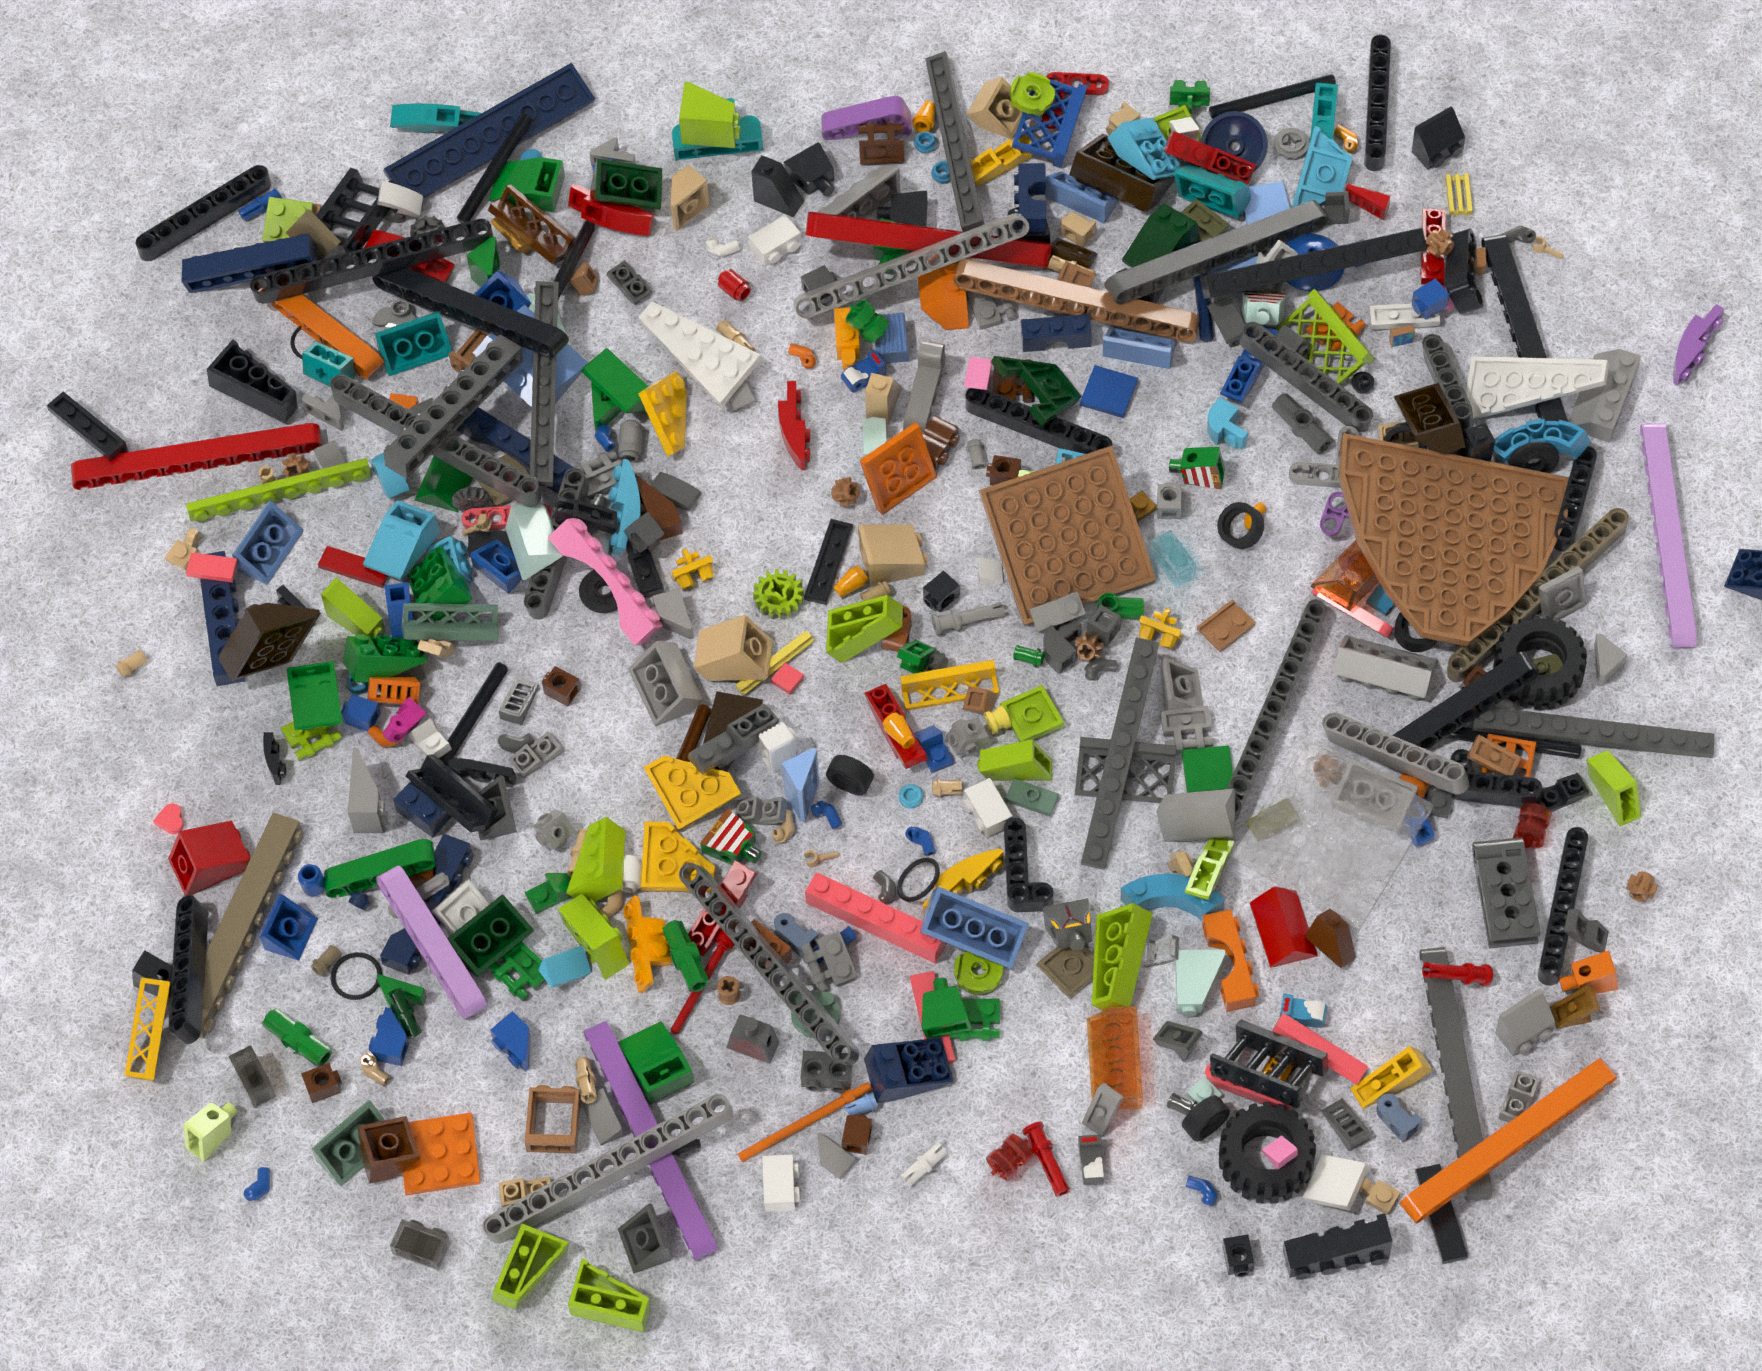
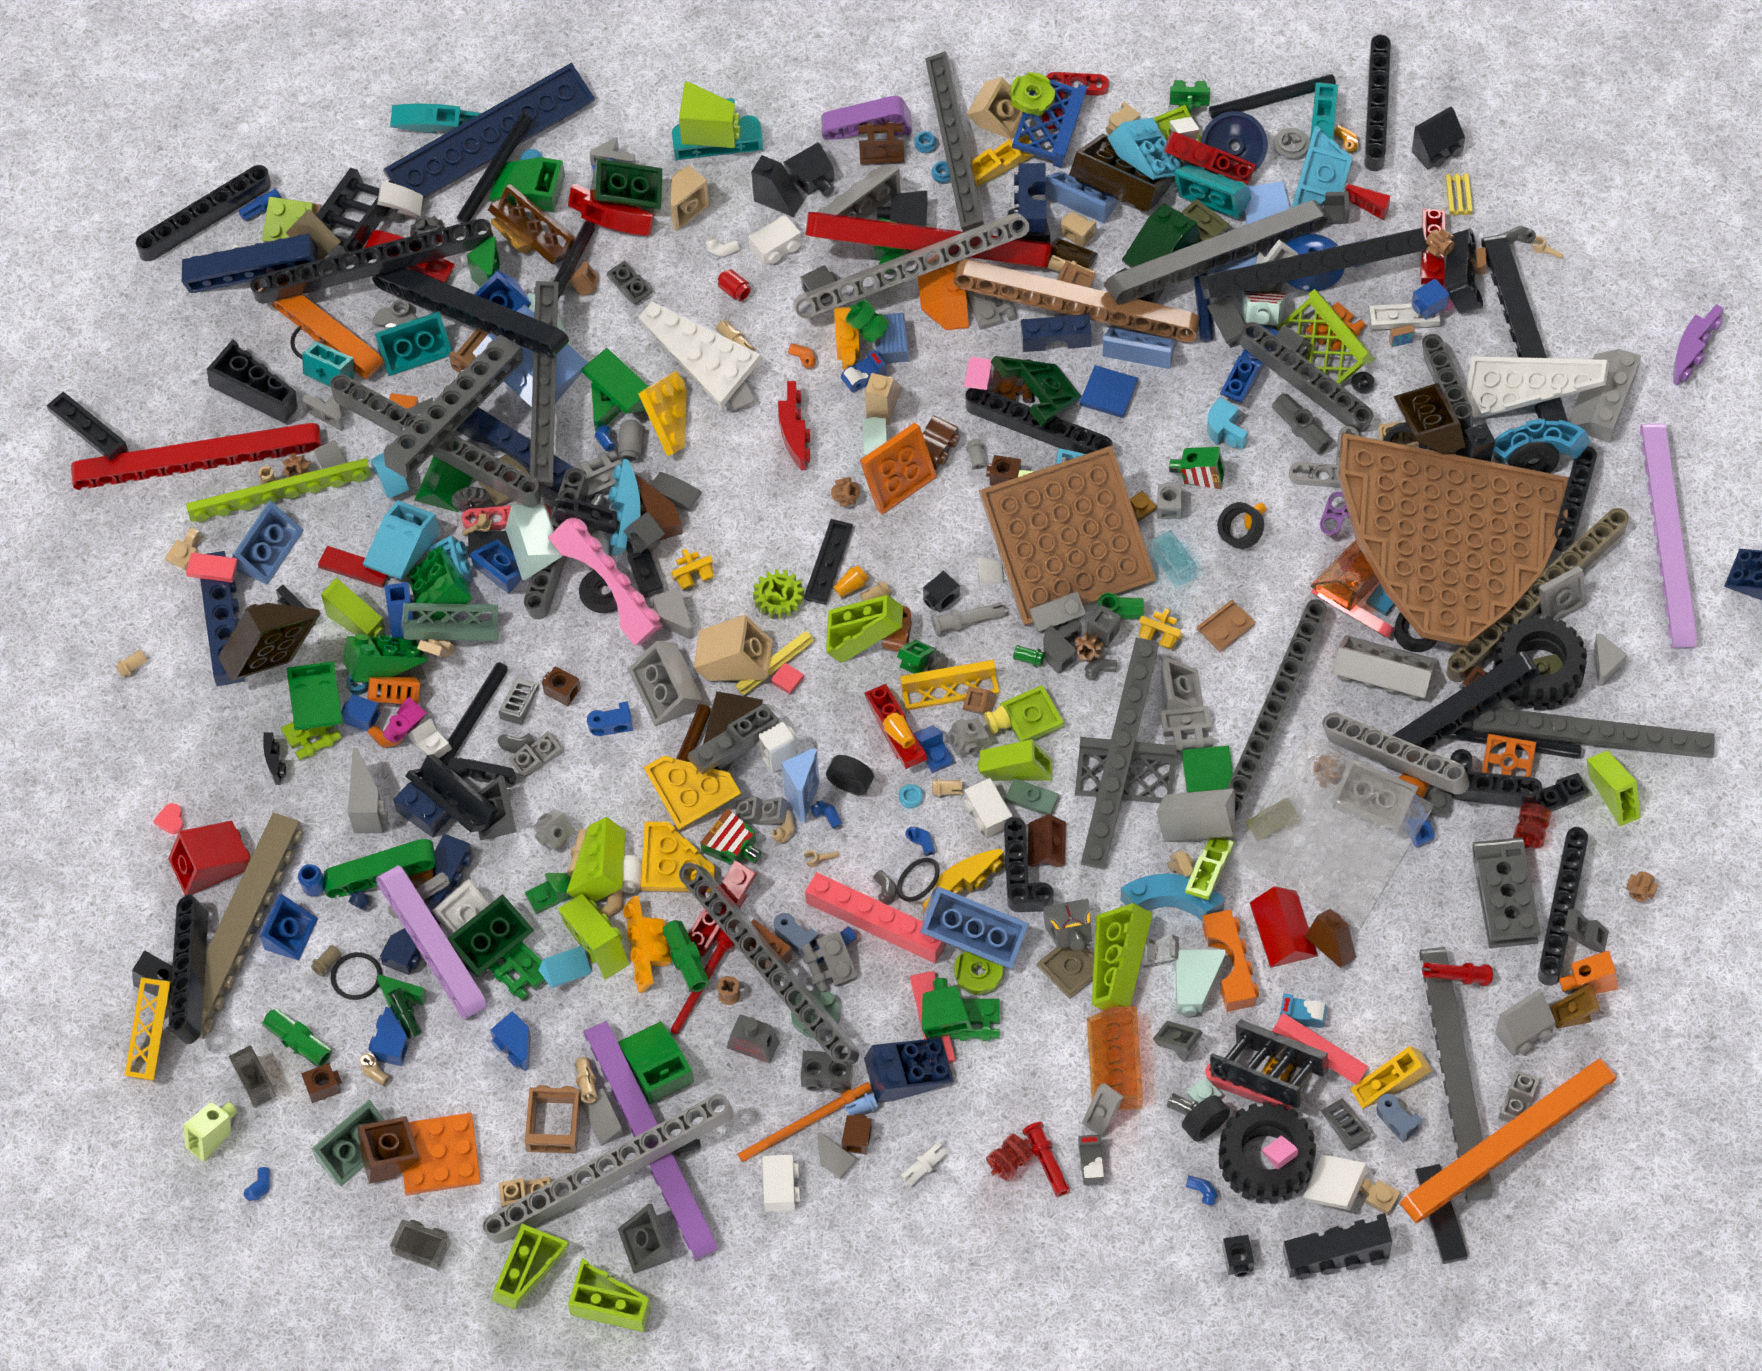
tan slope [858,524,928,587] -> none
light grey beam [903,340,945,433] -> none
light orange cone [912,101,936,133] -> none
medium nougat plate [1467,735,1521,775] -> none
none -> blue leg [587,701,633,736]
none -> copper panel [1028,814,1066,867]

